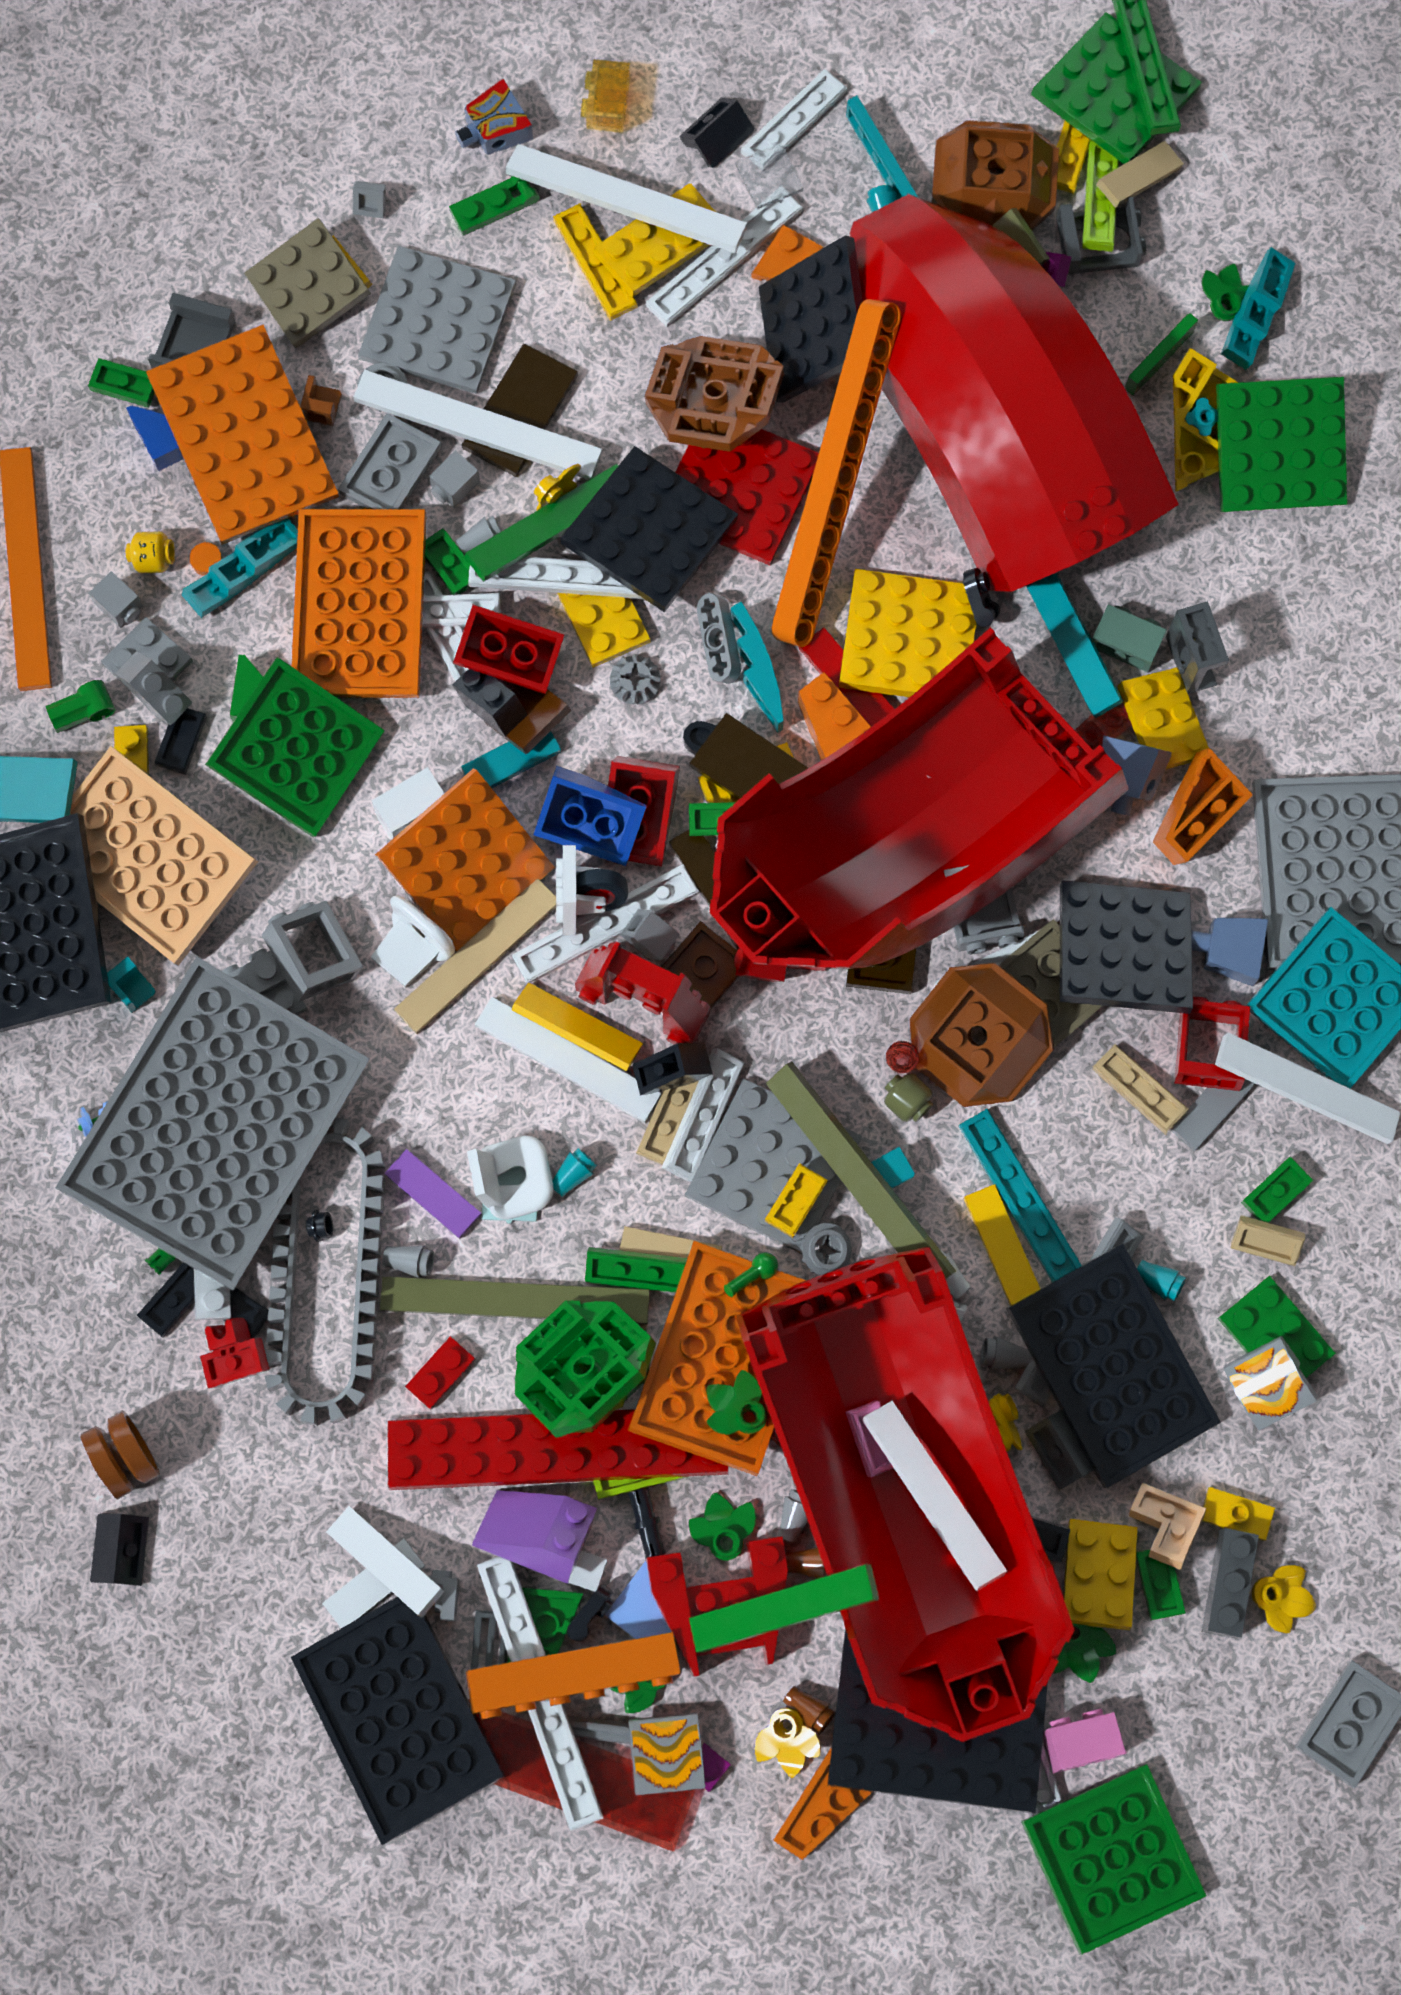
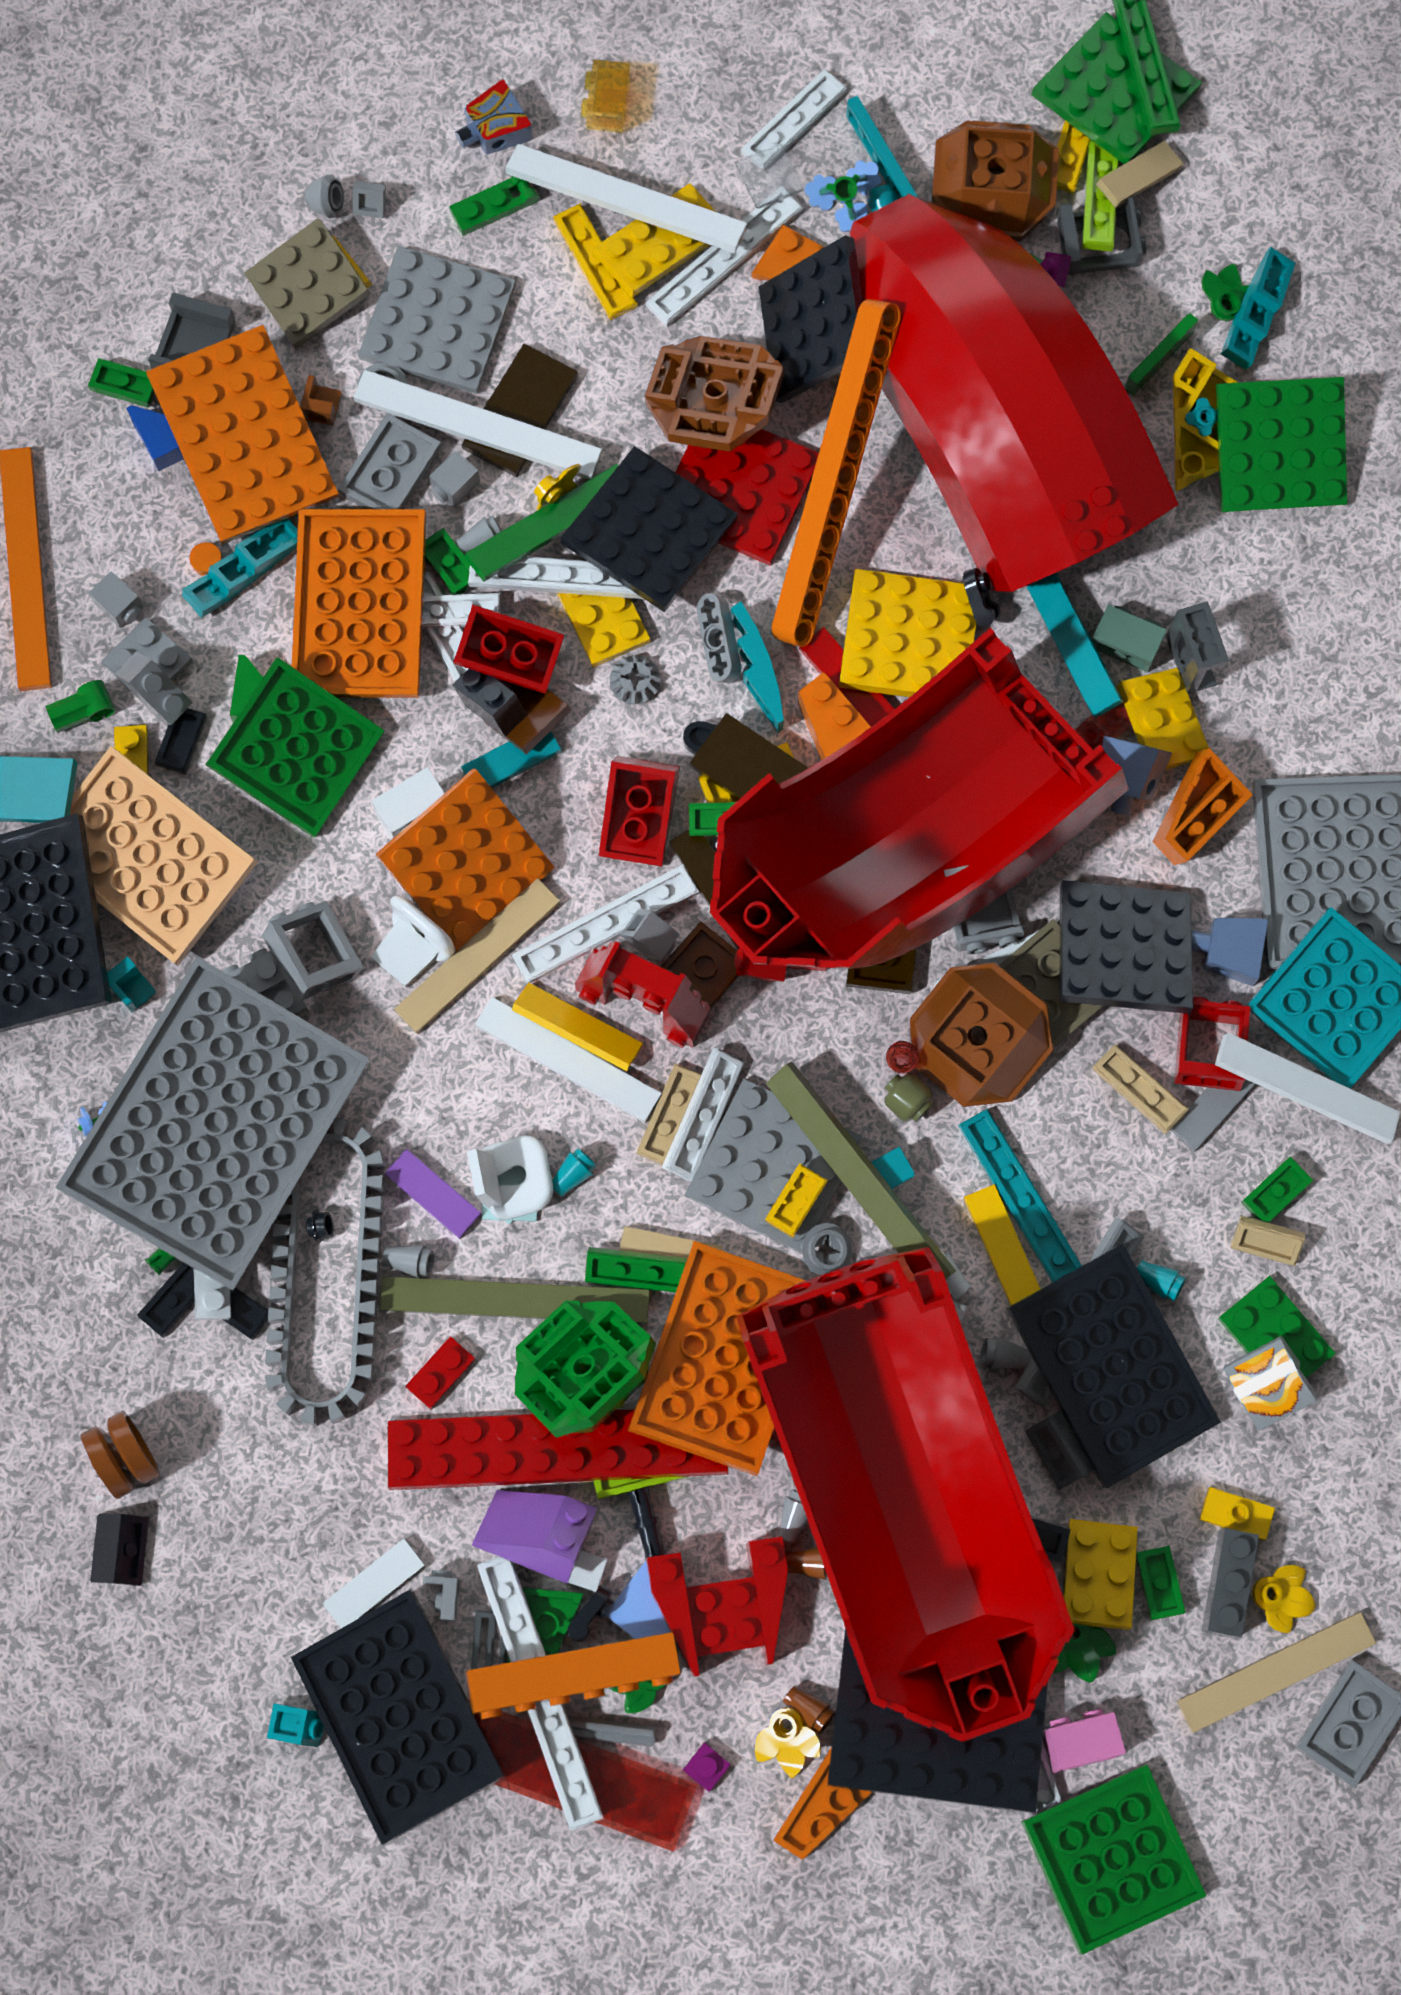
yellow head [125,531,175,573] -> none
red plate [200,1317,270,1389] -> none
white tile [326,1506,445,1618] -> none
blue slope [533,765,647,866] -> none
plate [556,845,628,935] -> none
slope [628,1713,705,1795] -> none
black slope [632,1042,713,1096] -> none
black panel [679,97,754,168] -> none
green plate [689,1493,756,1561] -> none
green tile [689,1565,879,1653] -> none
green plate [707,1370,767,1435] -> none
green bar [724,1252,778,1297] -> none
bright pink tile [846,1401,894,1477] -> none
white tile [863,1401,1007,1591] -> none
yellow plate [989,1393,1023,1452] -> none
olive tile [993,208,1050,266] -> none
light nougat plate [1129,1483,1206,1570] -> none
none -> teal bracket [266,1703,325,1747]
none -> light grey cone [305,174,344,218]
none -> light blue plant [804,160,882,232]
none -> tan tile [1176,1612,1377,1733]

